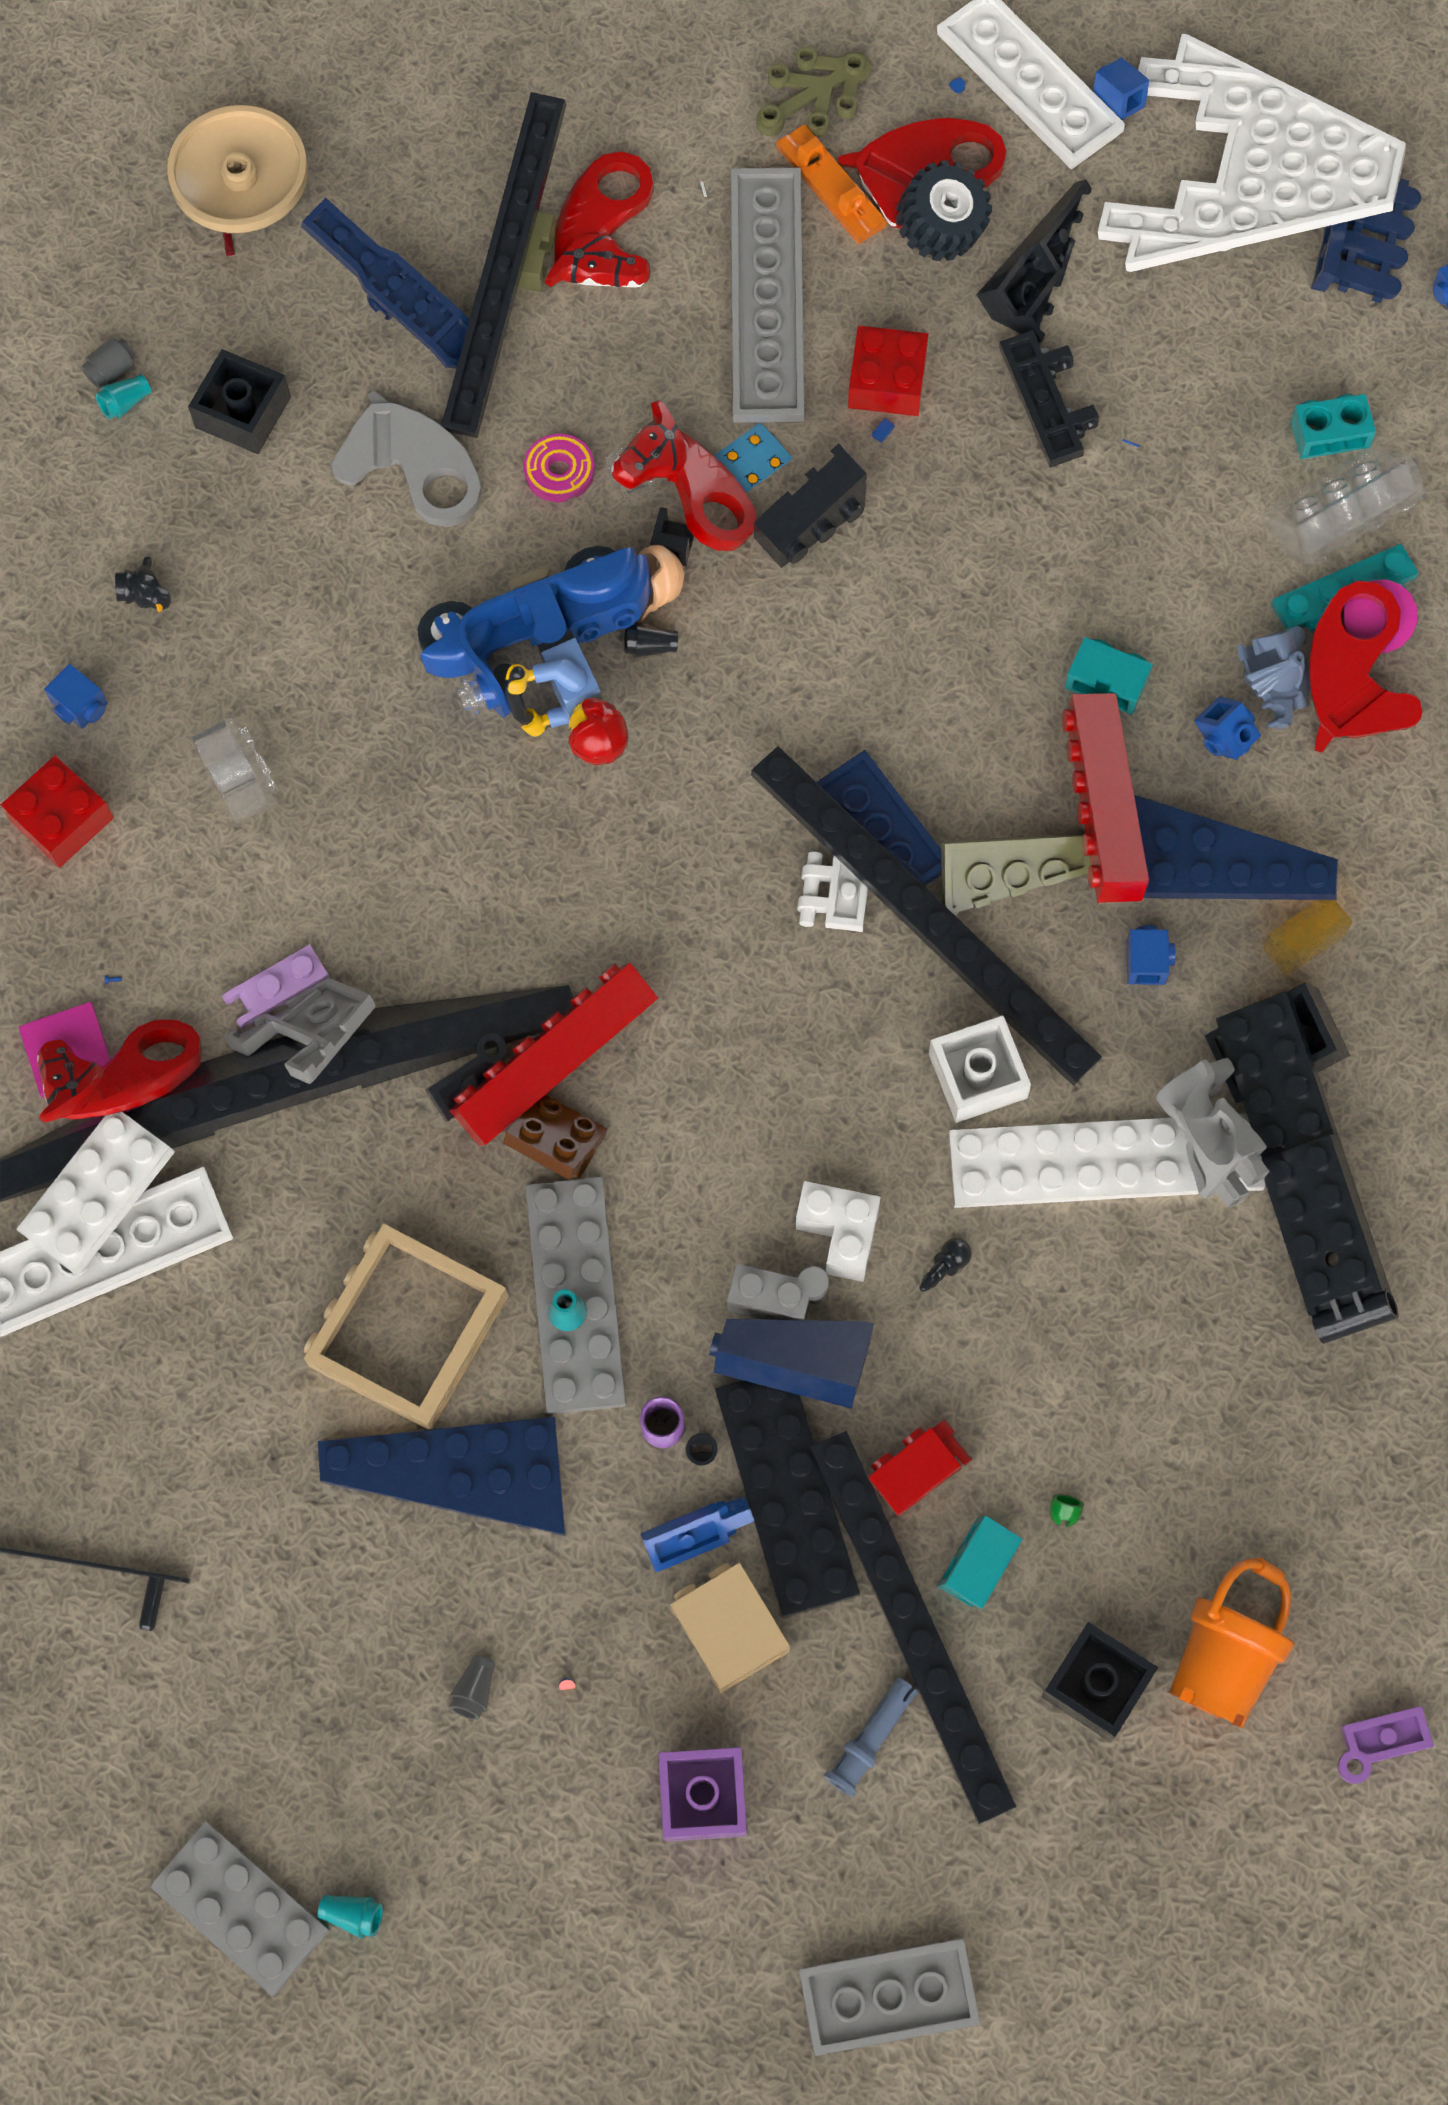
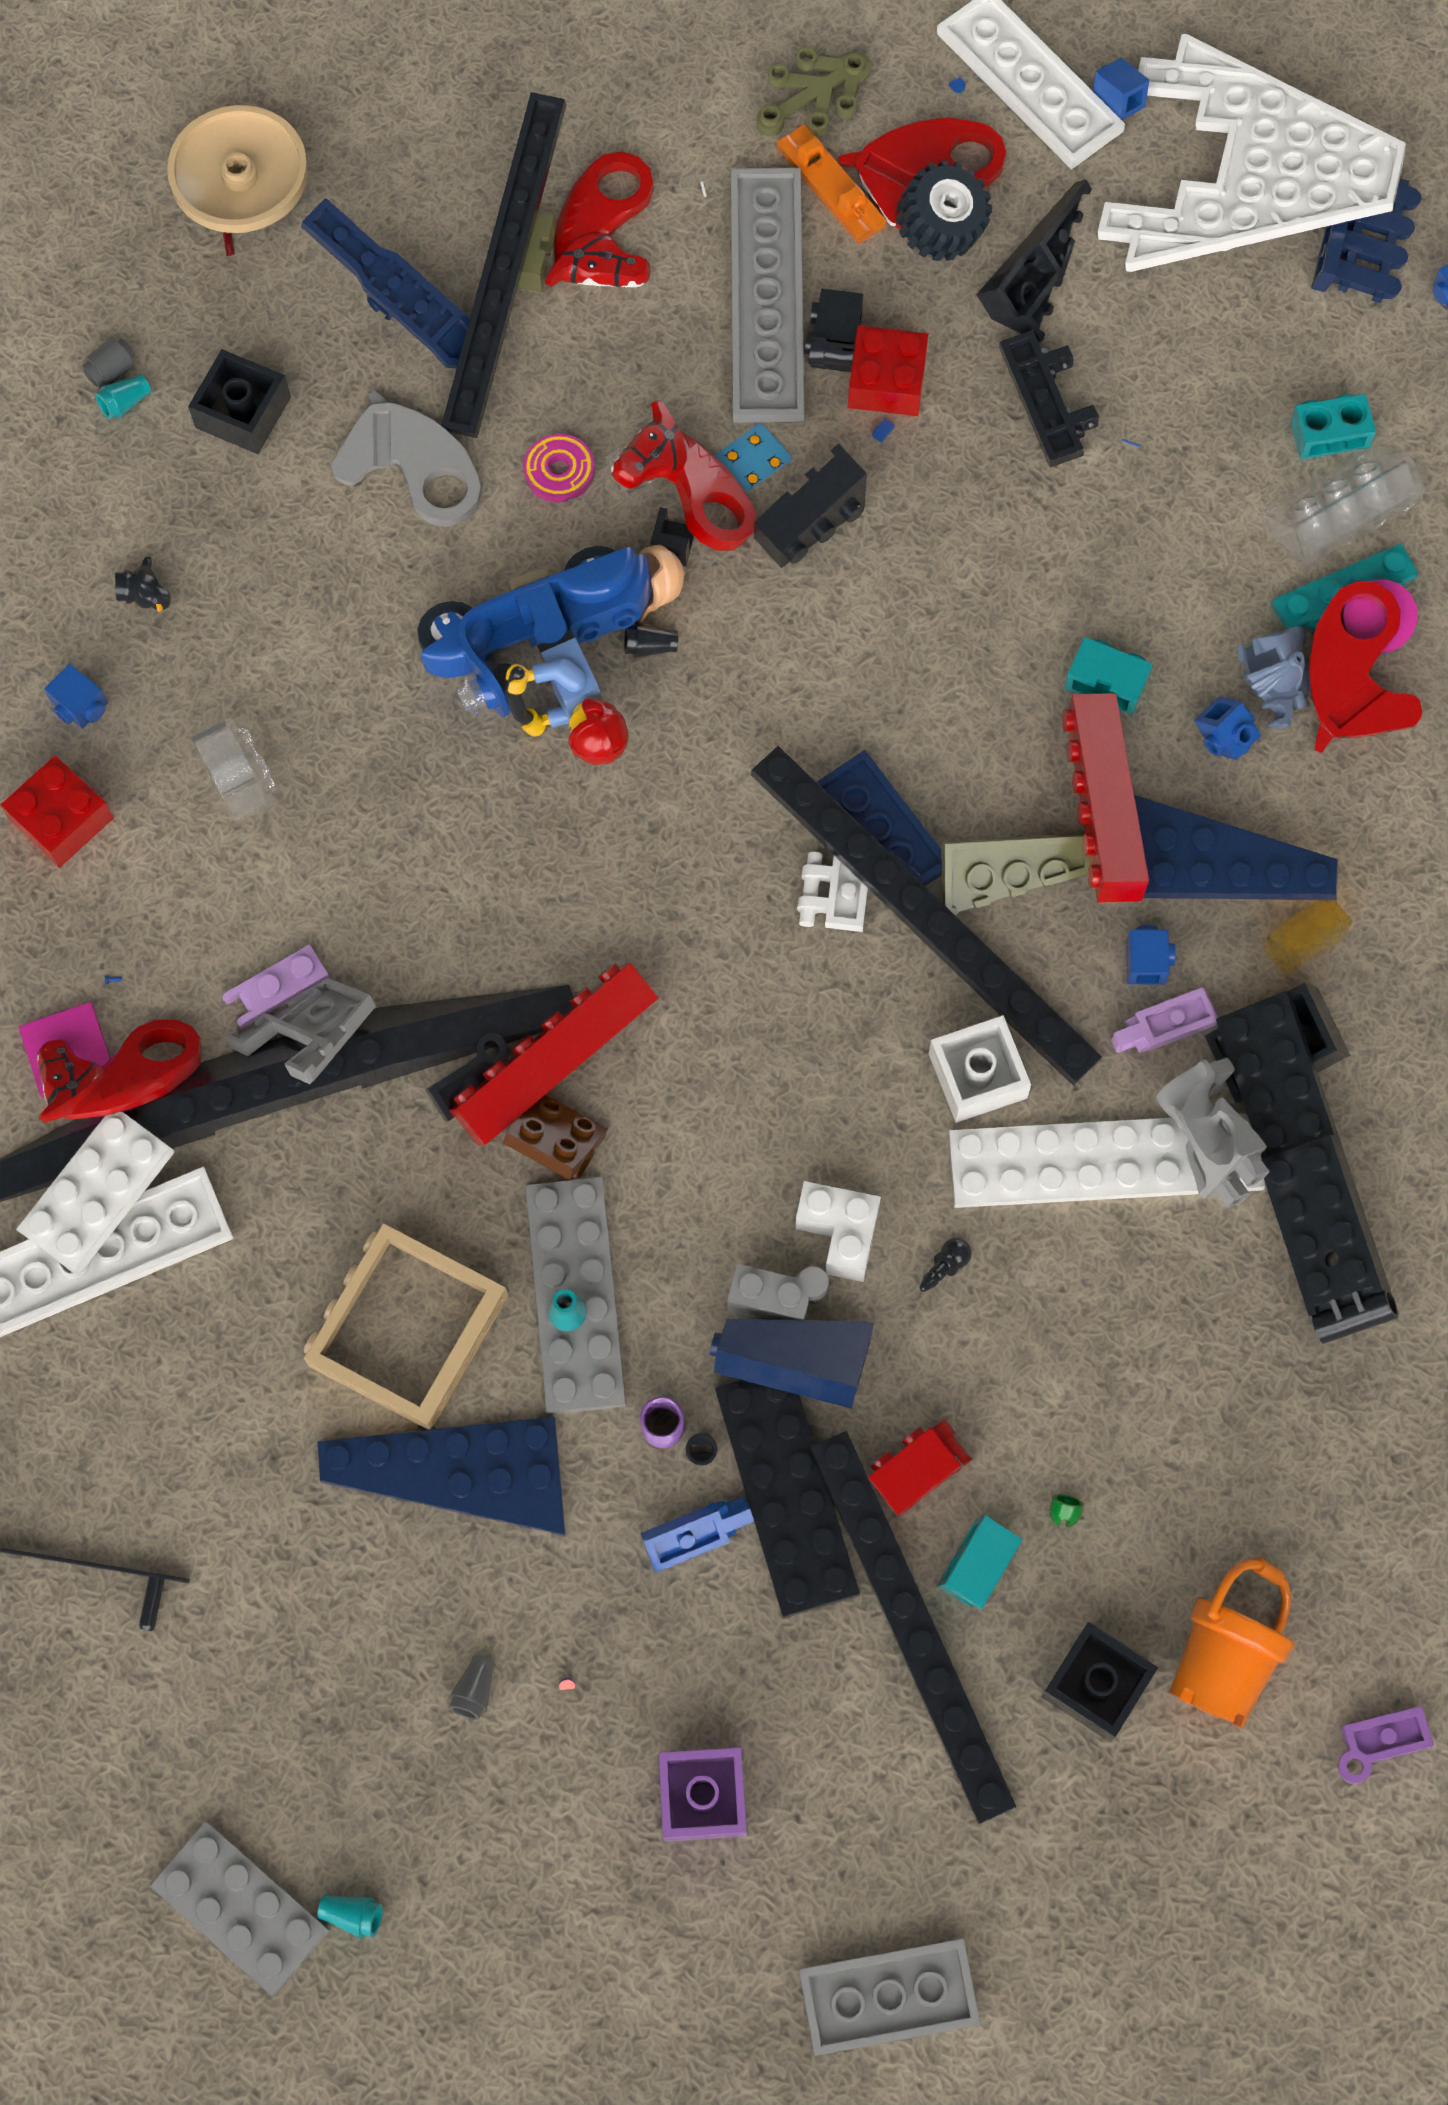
tan panel [670,1562,790,1693] -> none
sand blue pin [823,1677,918,1798] -> none
none -> black hinge [805,288,863,372]
none -> lavender hinge [1110,987,1218,1053]

